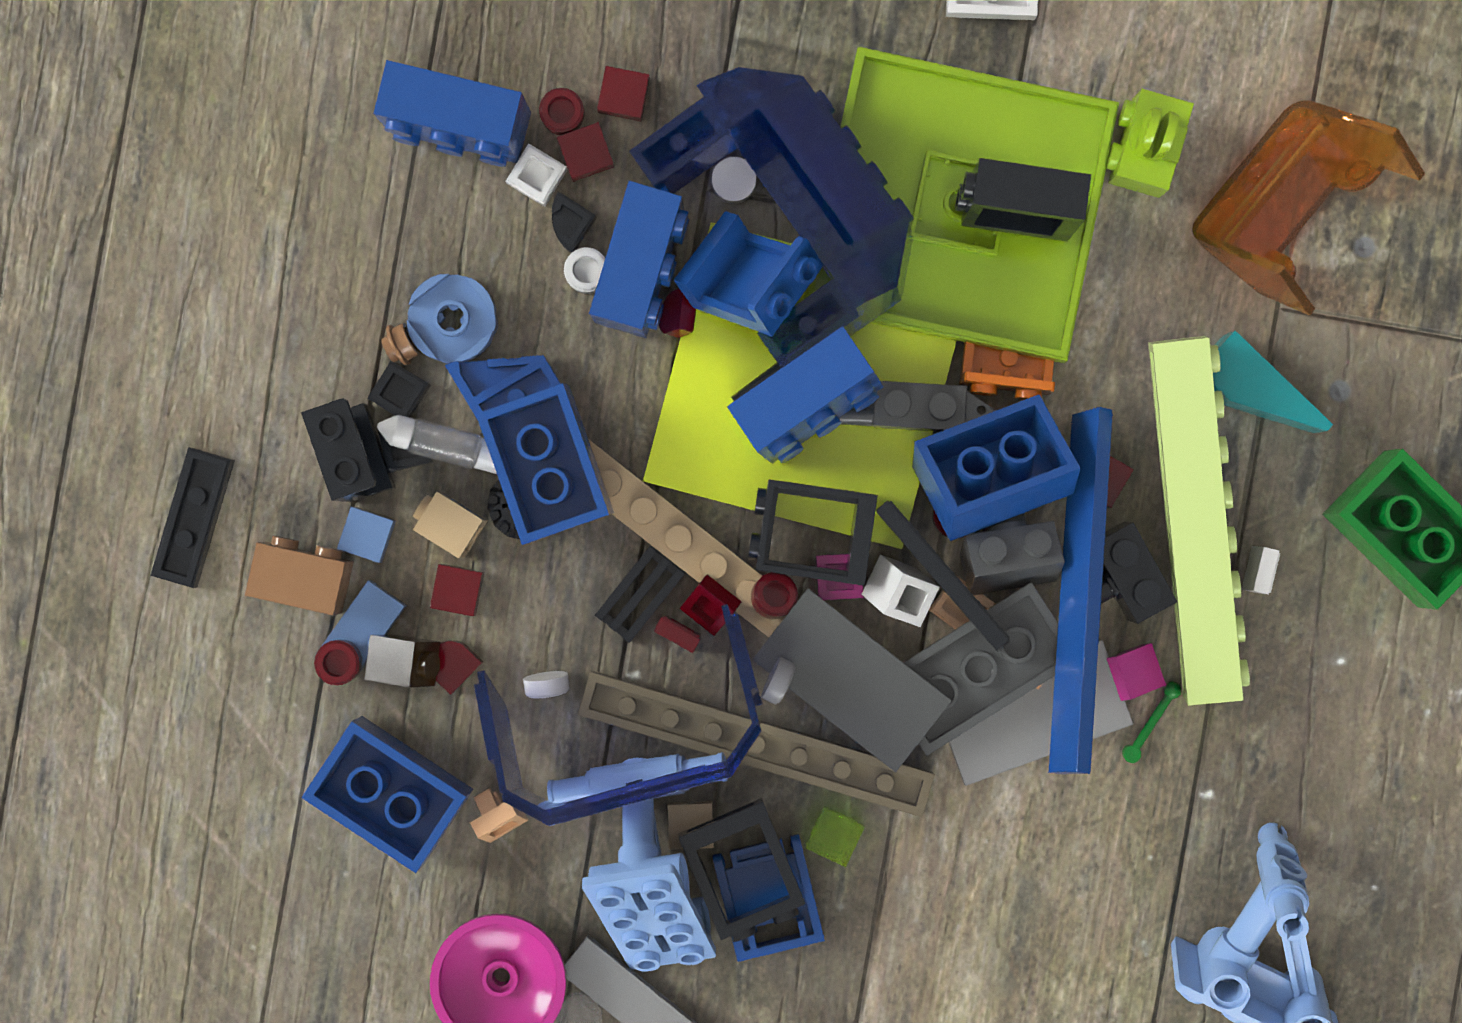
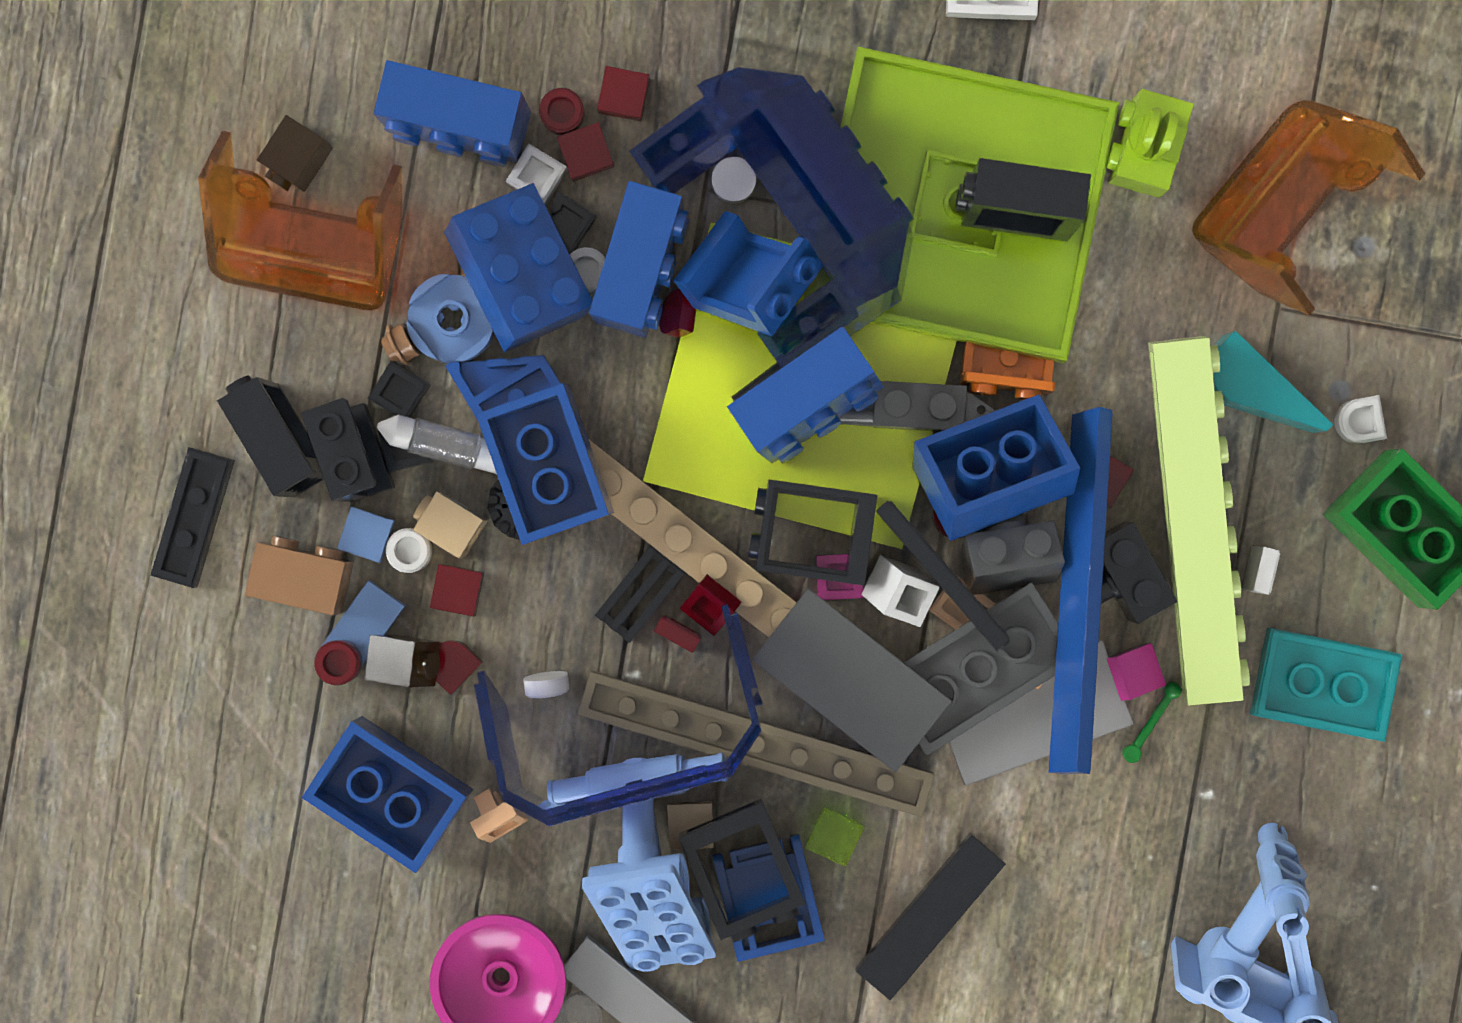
dark red tile [751,572,798,619] -> none
light grey tile [761,656,796,705] -> none
none -> clear orange windscreen [198,131,403,311]
none -> black window [217,375,324,497]
none -> dark brown brick [257,115,333,192]
none -> white tile [386,528,433,573]
none -> blue brick [444,183,593,353]
none -> black tile [855,833,1006,1000]
none -> teal tile [1250,627,1403,742]
none -> white tile [1334,395,1387,444]

